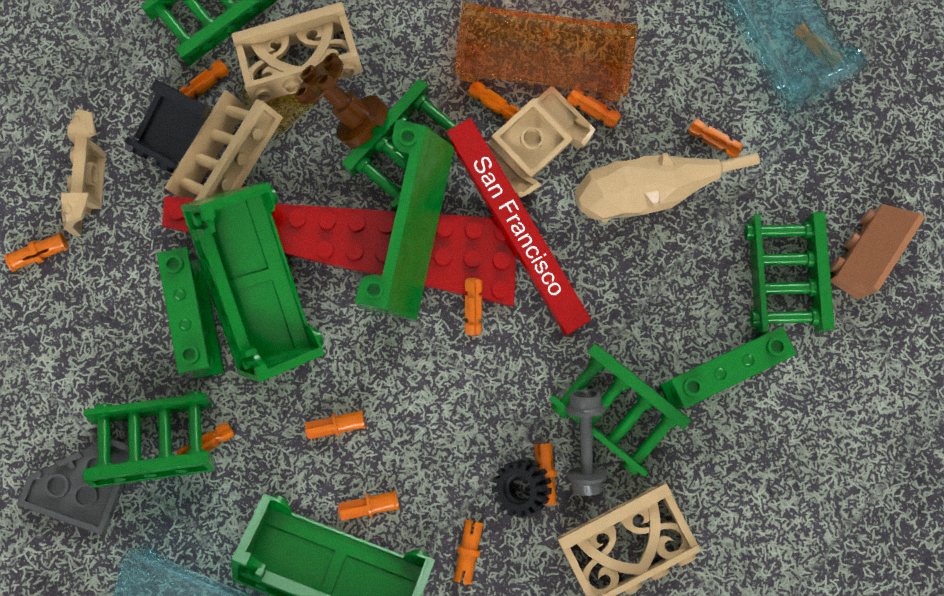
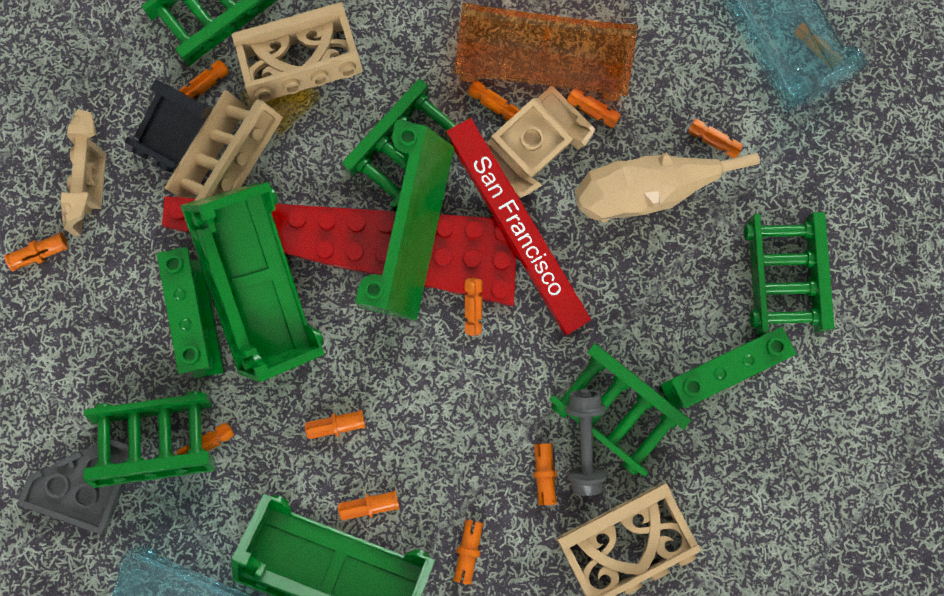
reddish brown piece [294,53,388,148] -> none
black tyre [492,459,552,517] -> none
nougat slope [830,204,925,300] -> none

